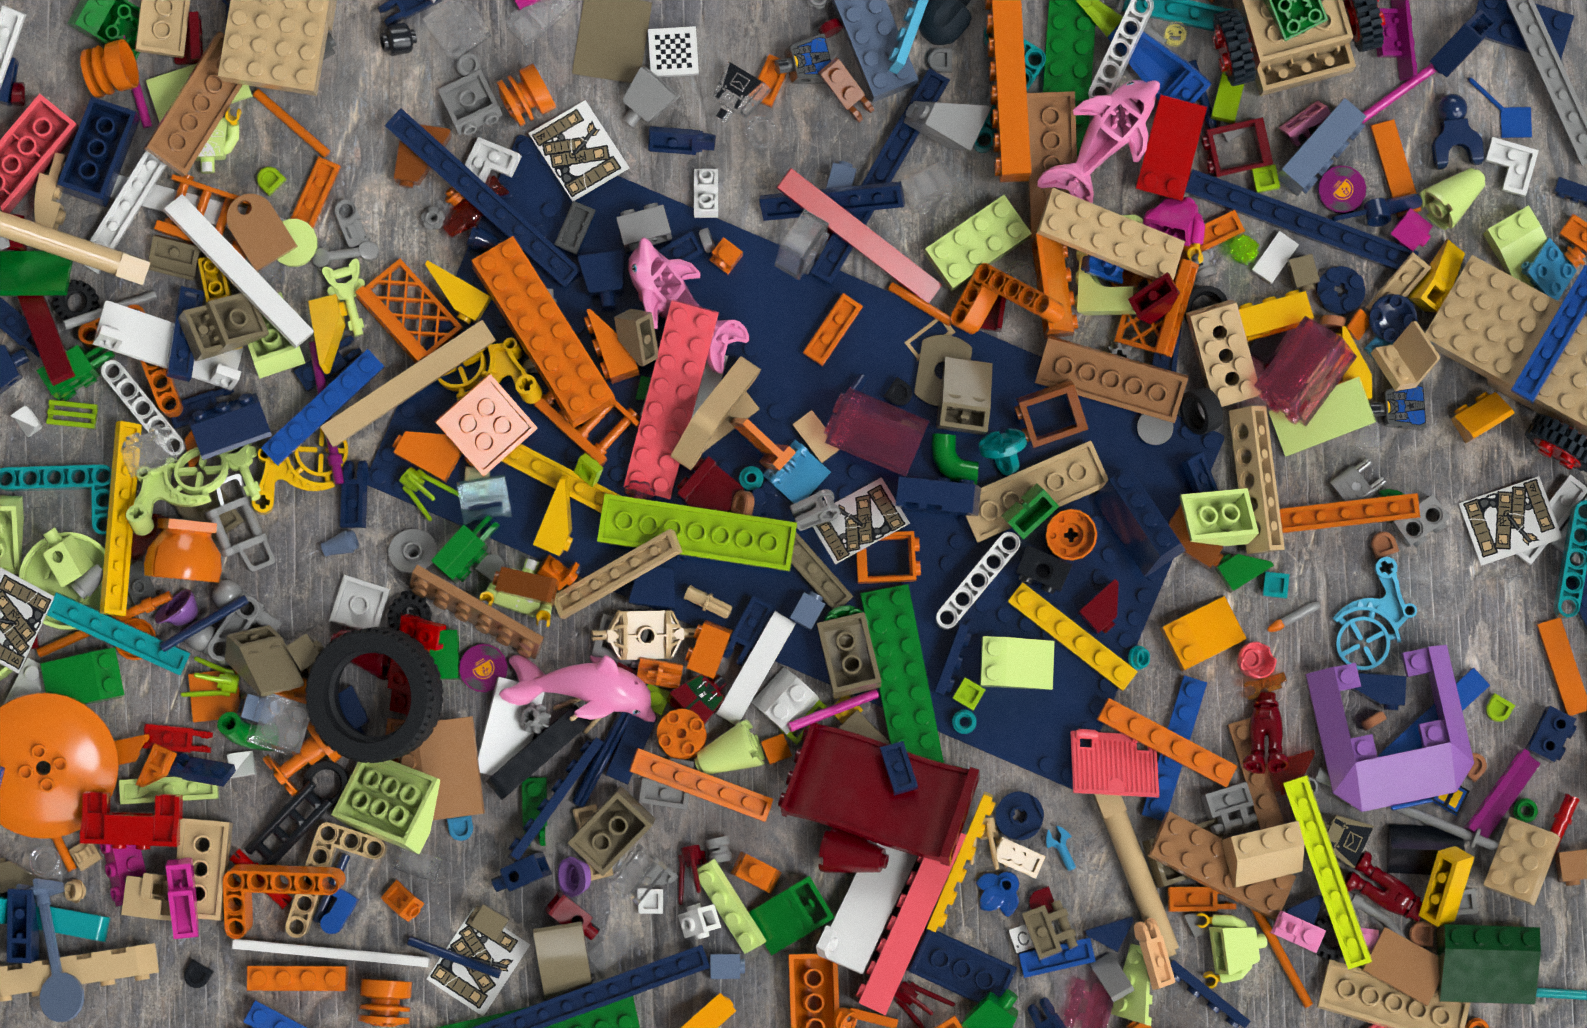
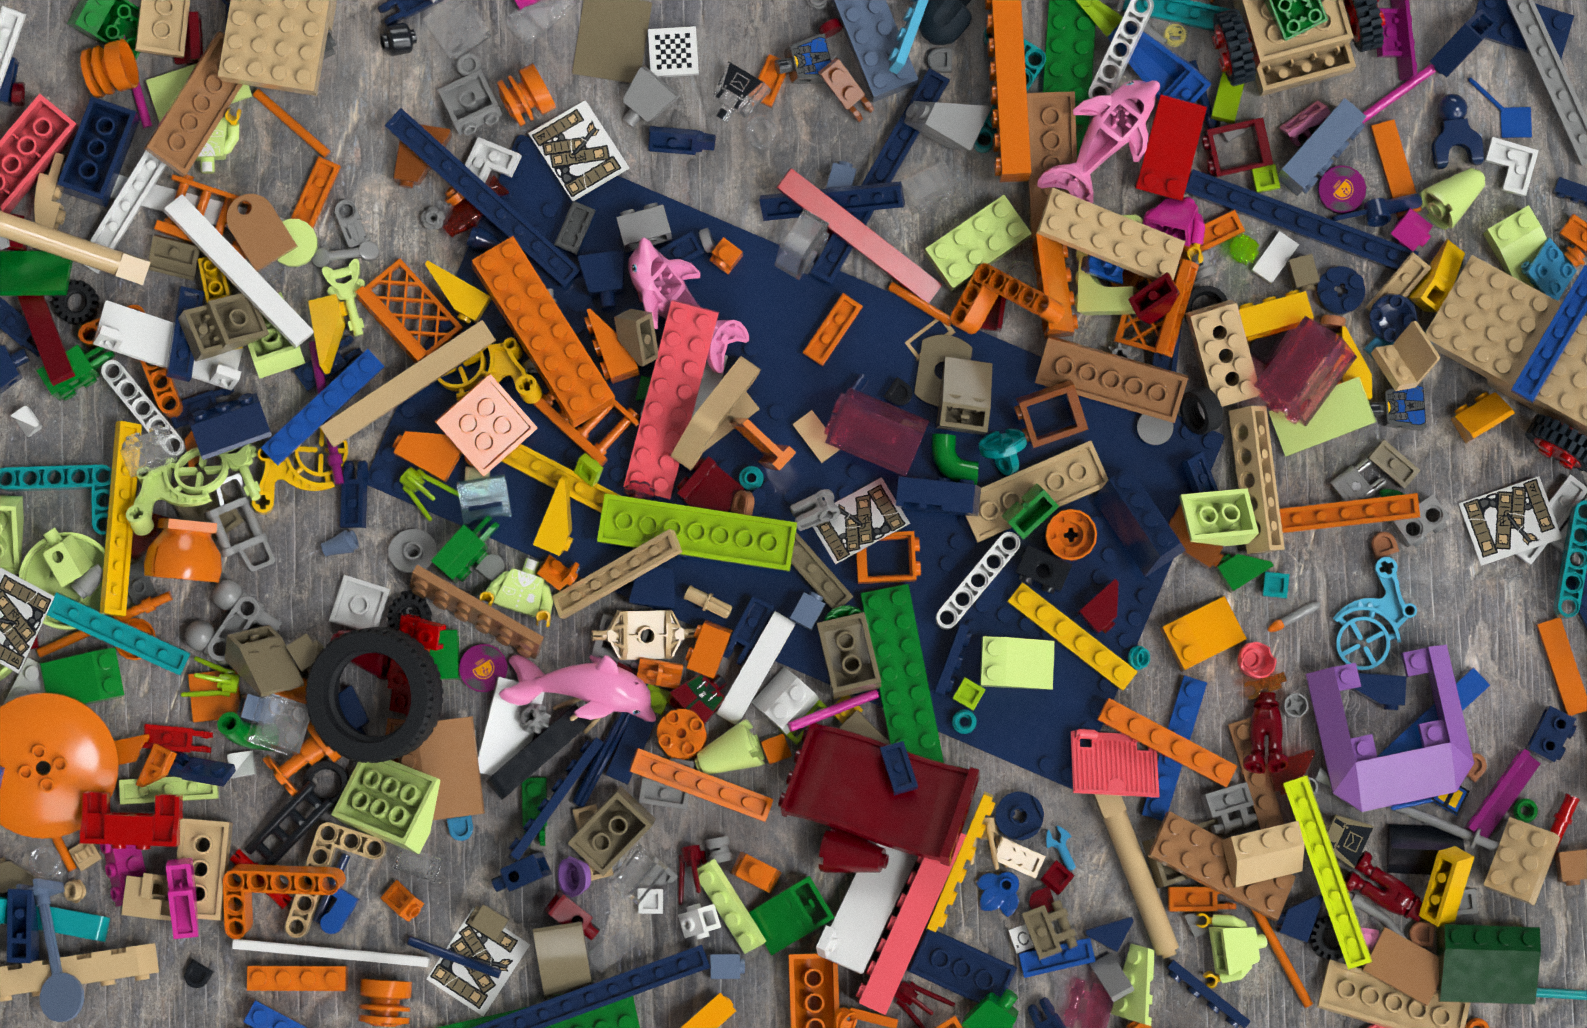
lime tile [46,400,98,430] -> none
light grey bar [63,291,157,330] -> none
medium lavender hat [155,589,198,626] -> none
dark blue bar [159,595,249,652] -> none
lime tile [257,167,287,197] -> none
dark orange slope [492,566,559,607] -> none
white slope [694,169,718,218] -> none
dark azure hinge [763,440,831,504] -> none
light nougat hinge [1134,918,1175,990] -> none
bright pink plate [1270,910,1326,953] -> none
orange slope [1346,309,1370,341] -> none
nougat tile [1361,711,1387,731] -> none
lime tile [1486,693,1516,722] -> none
none -> dark red tile [1040,860,1075,895]
none -> light grey wheel [1281,693,1308,719]
none -> dark tan plate [1367,439,1421,489]

